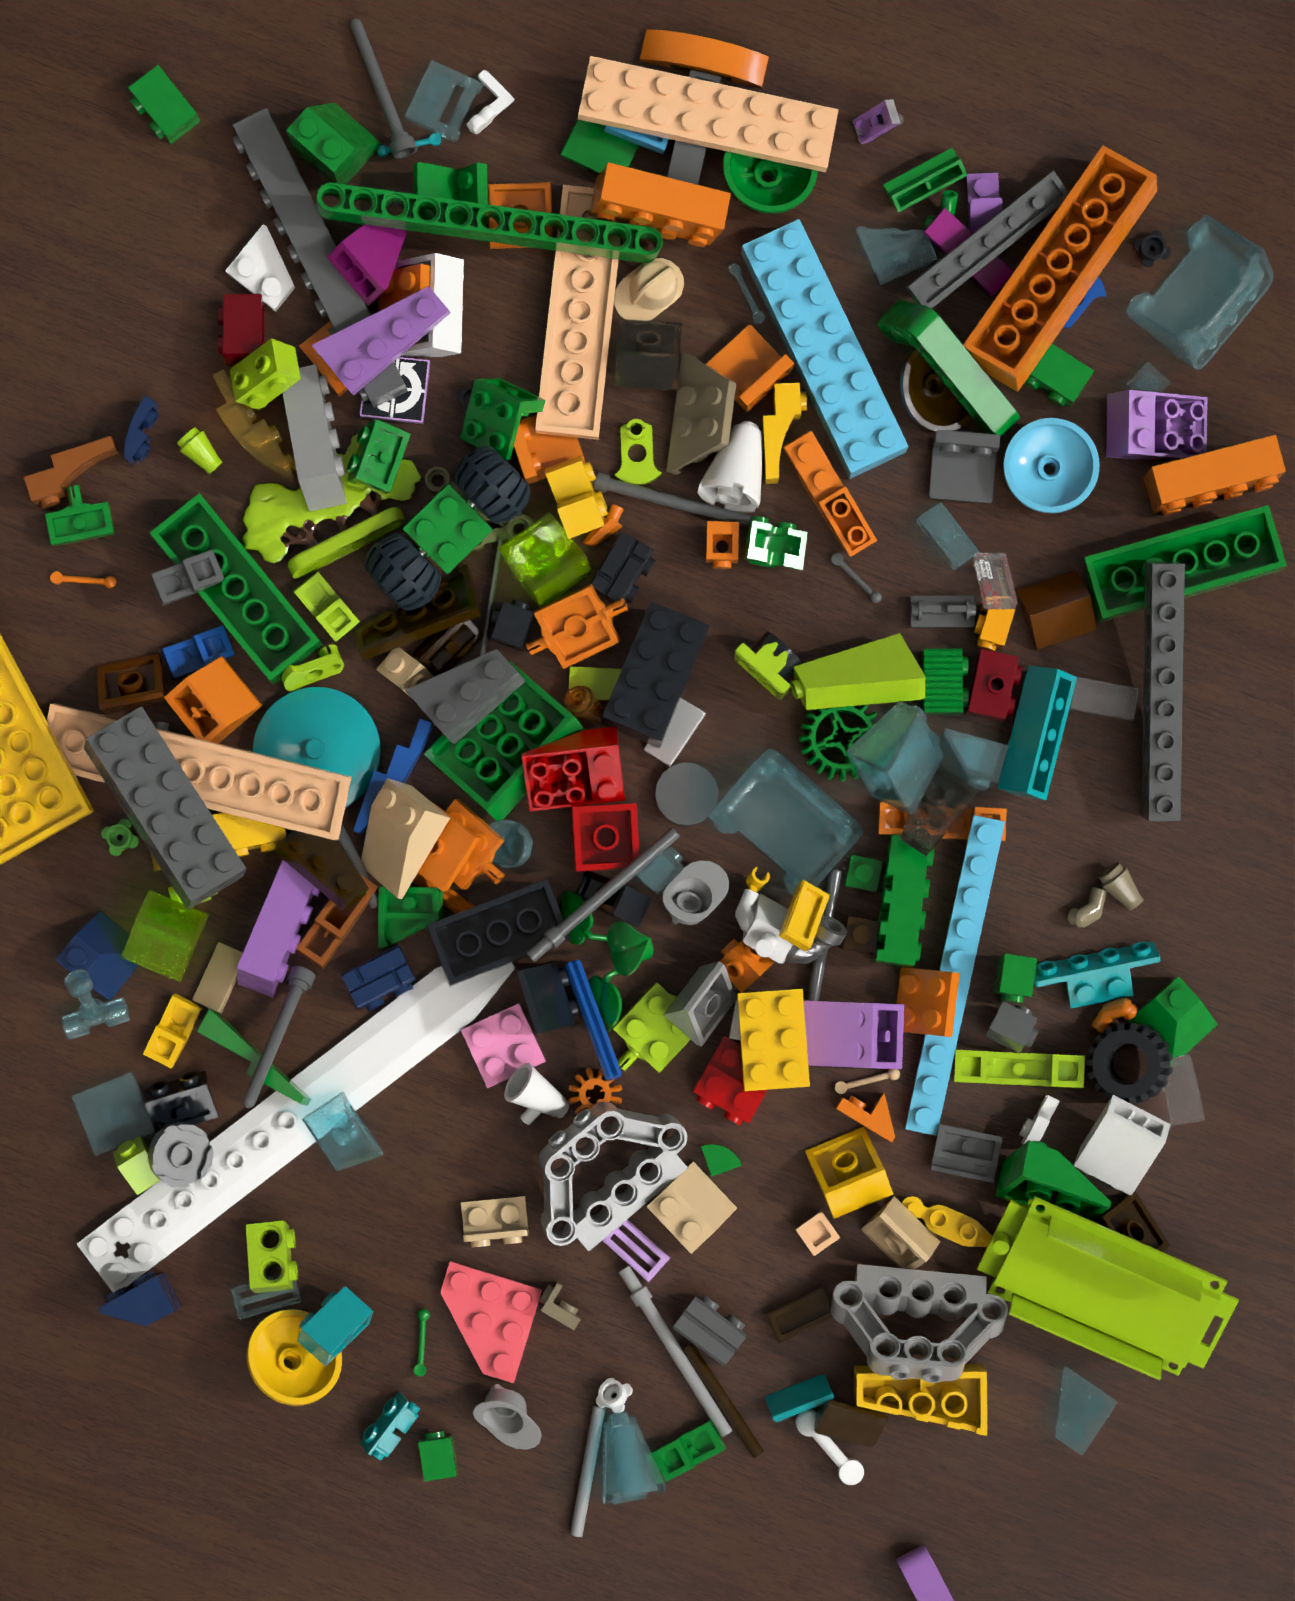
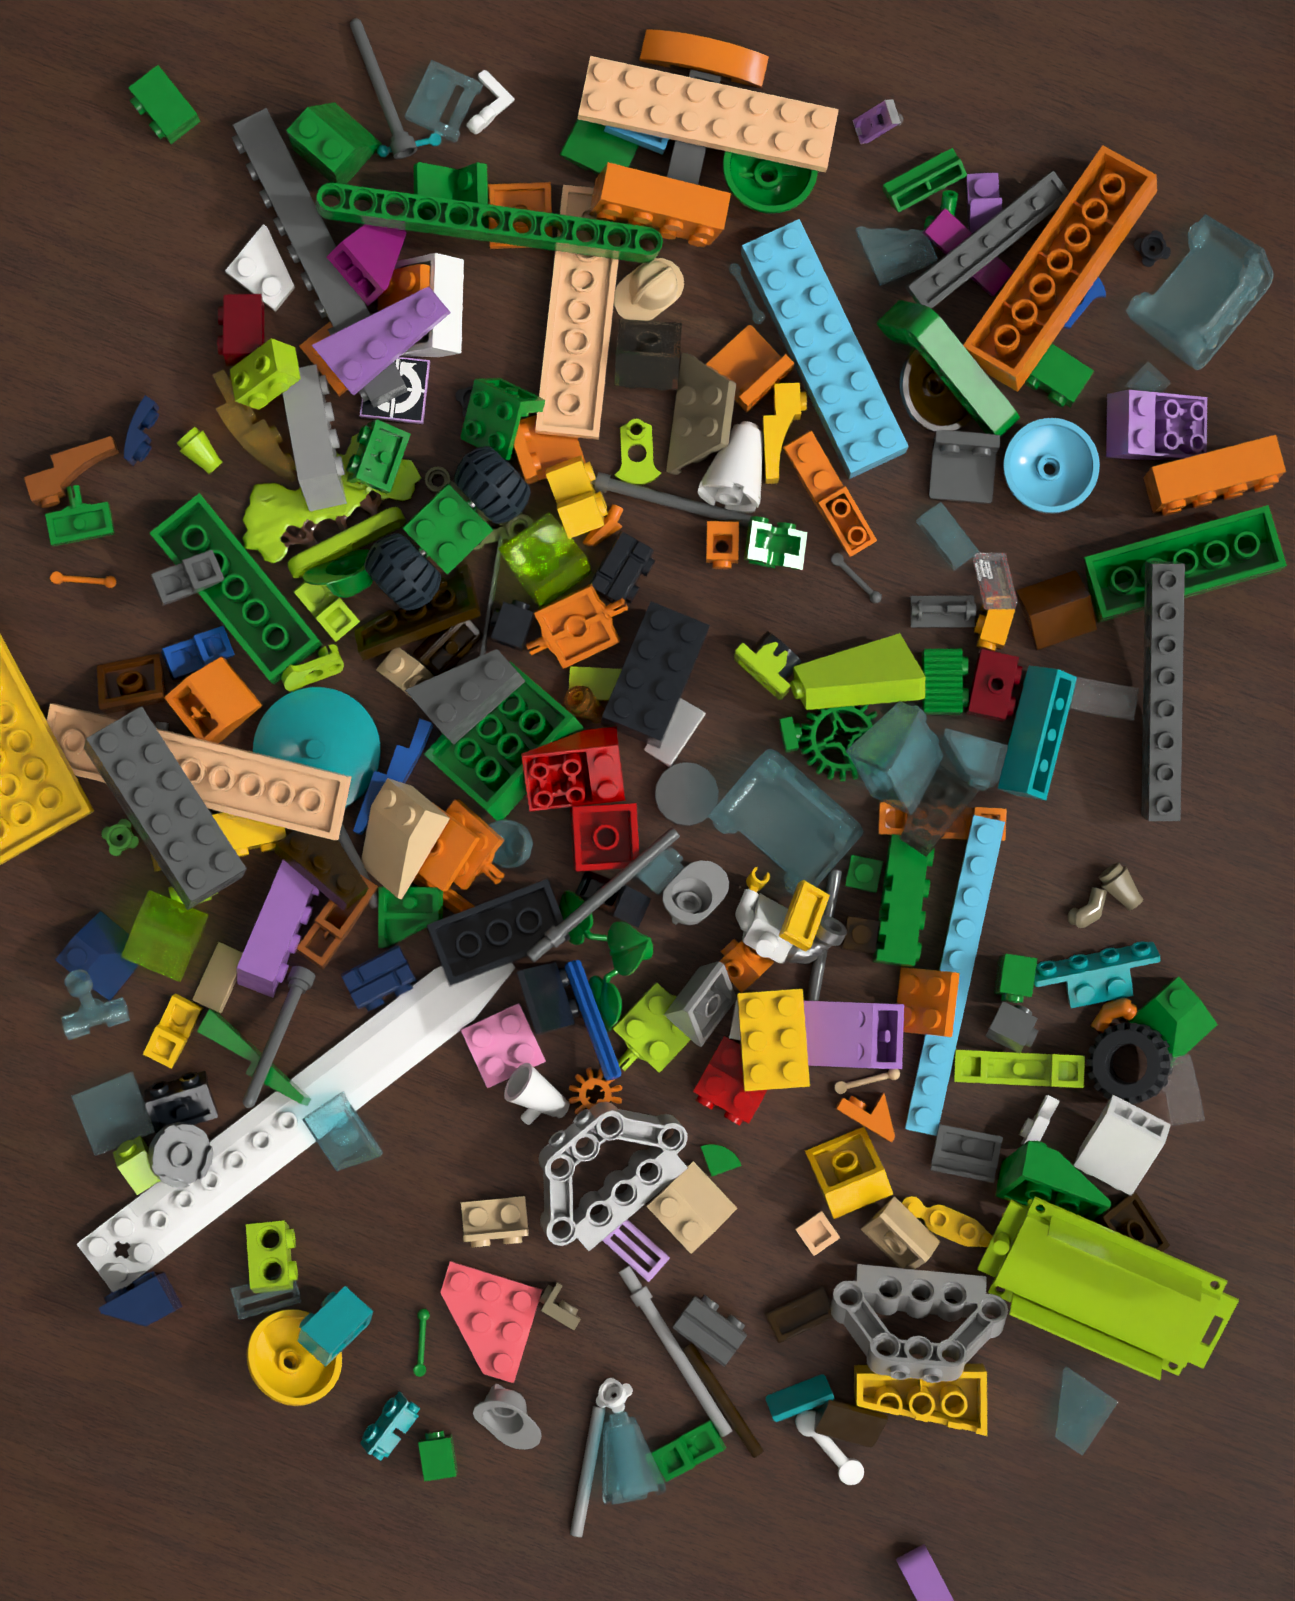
none -> green piece [303,549,373,598]
none -> green plate [778,717,802,753]

